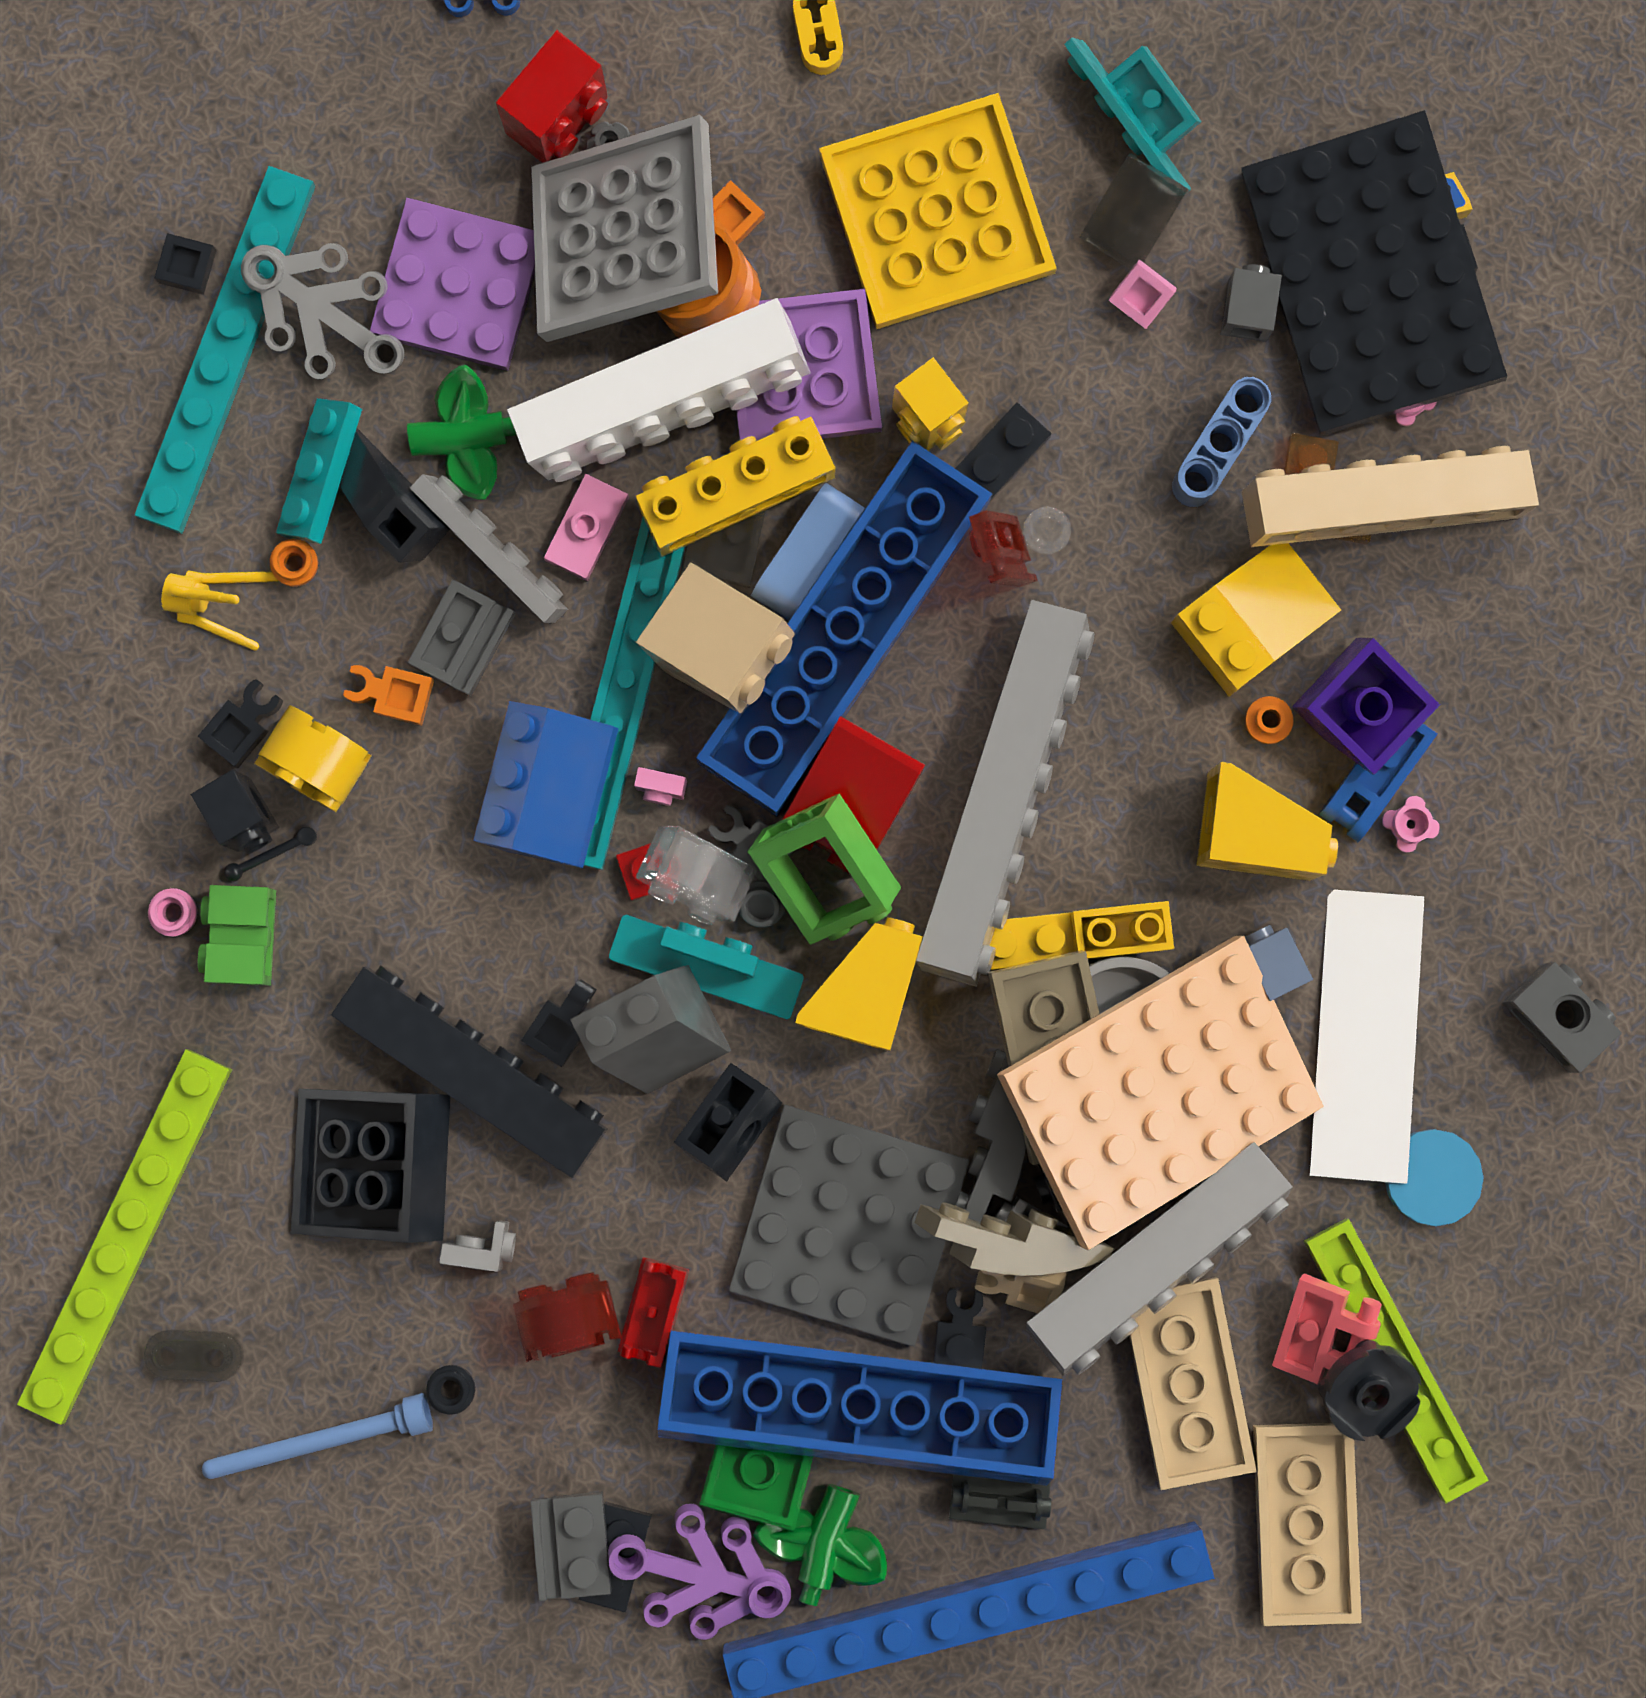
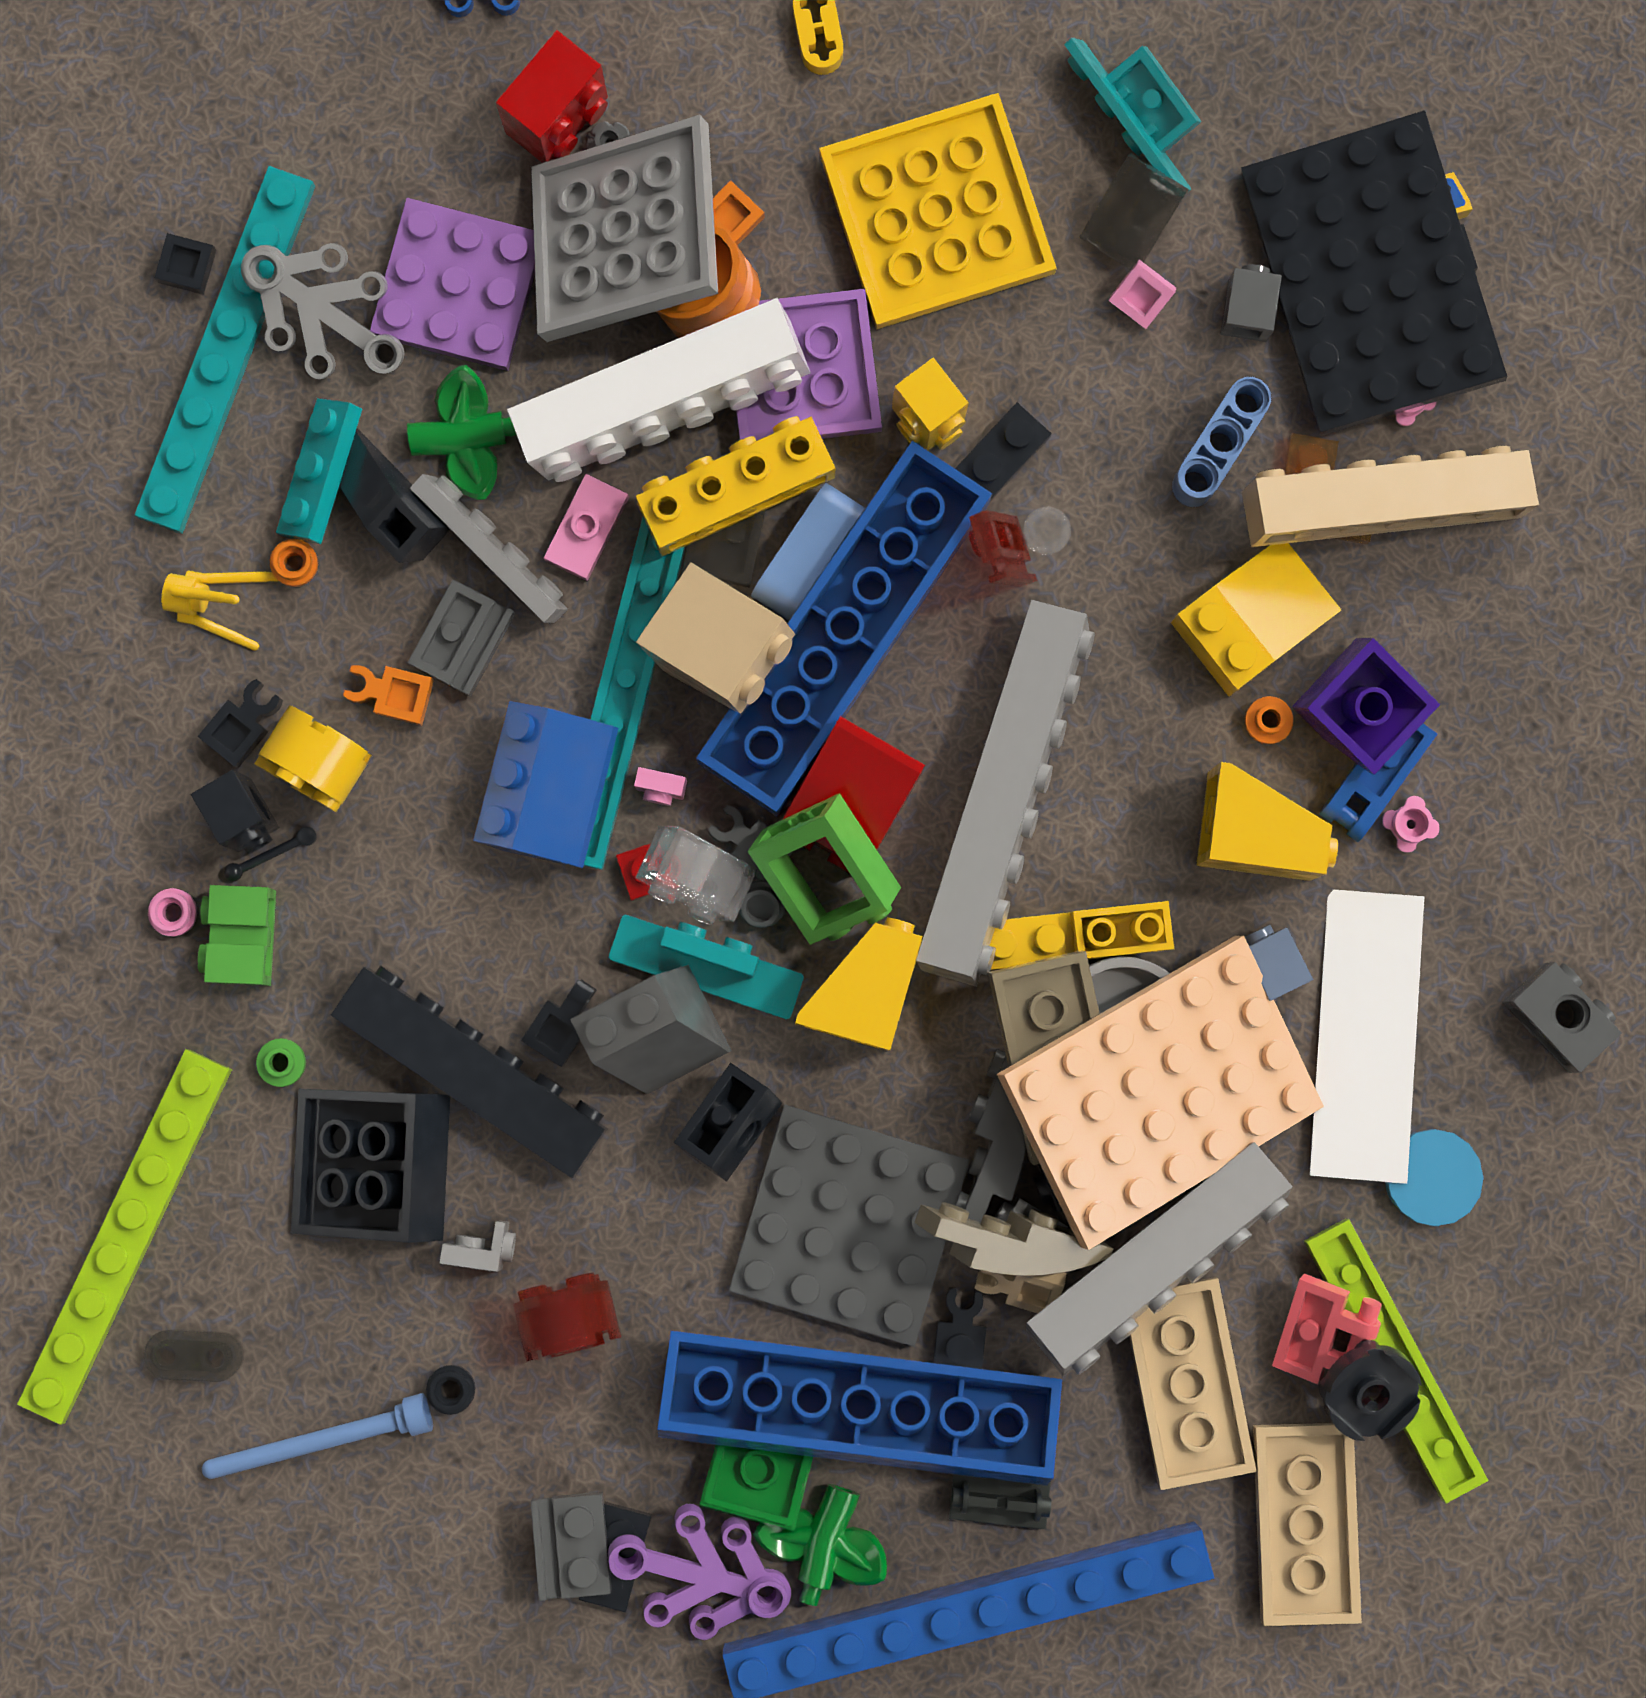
red hinge [617,1257,690,1368] -> none
none -> bright green plate [256,1038,306,1087]

